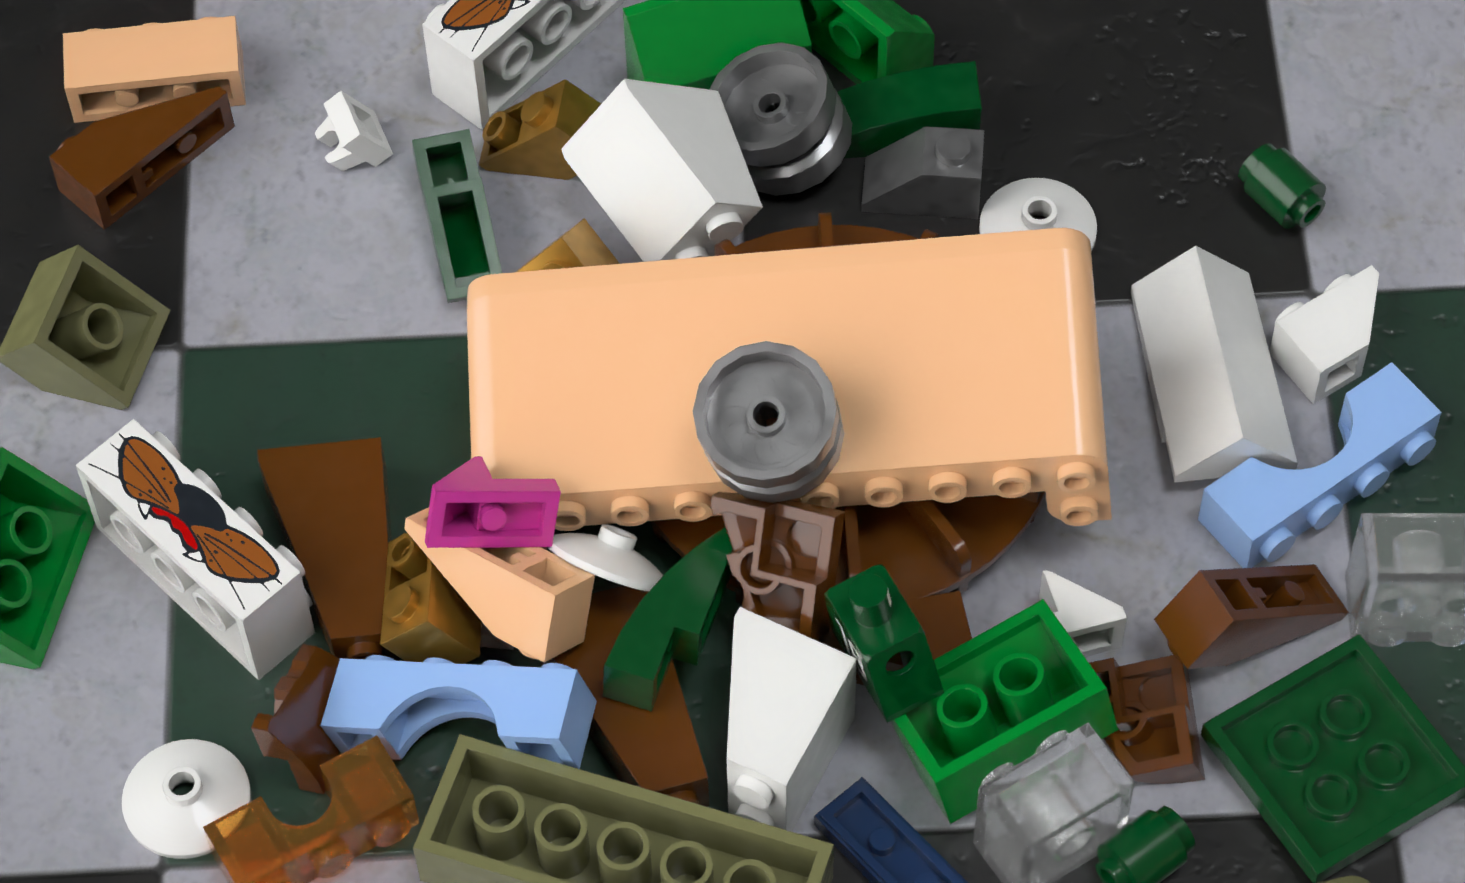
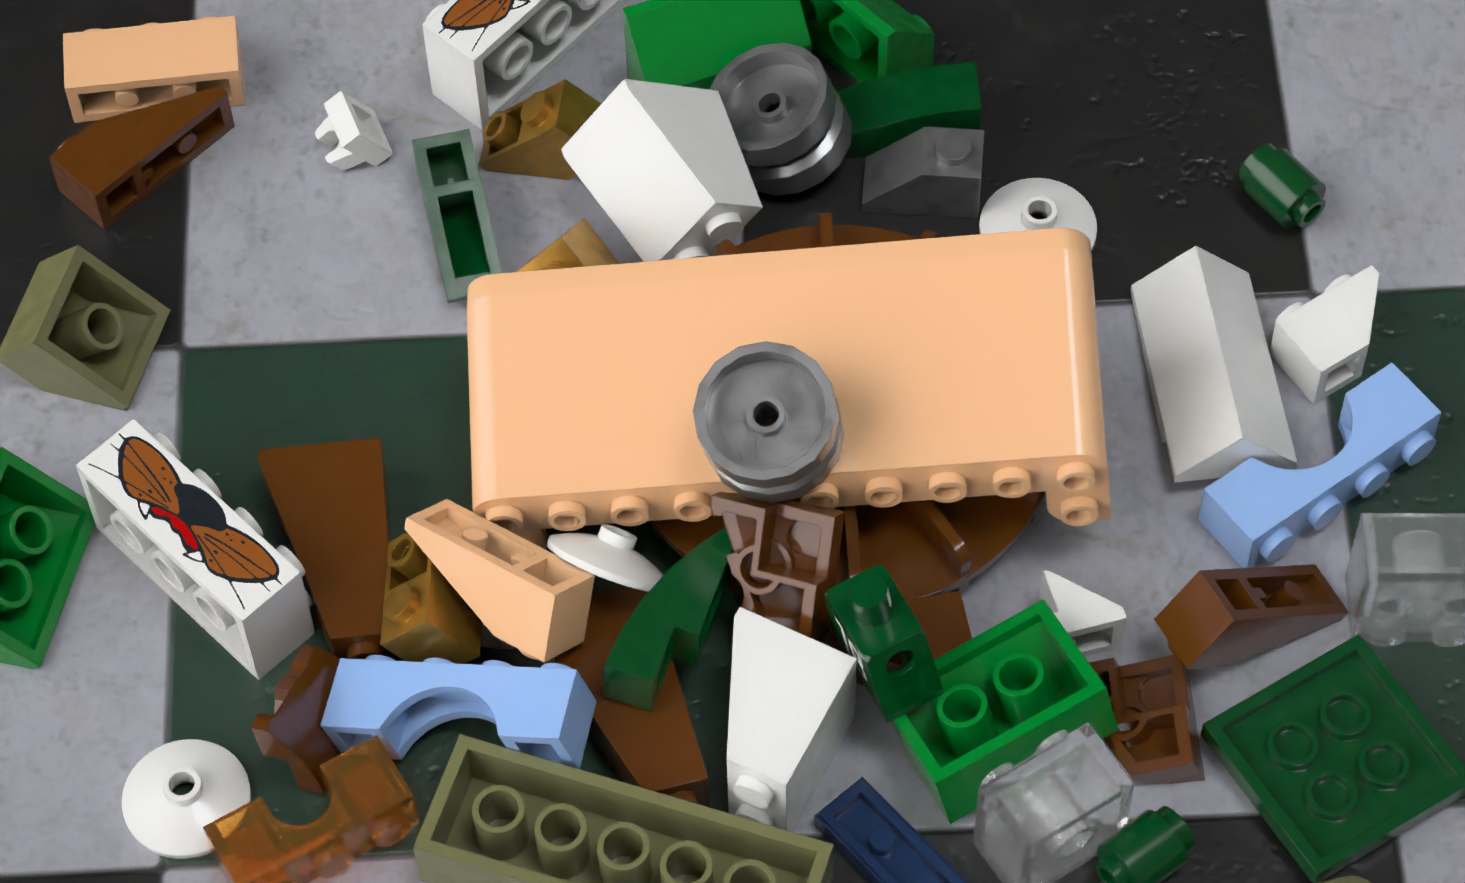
dark pink slope [424,456,561,548] -> none

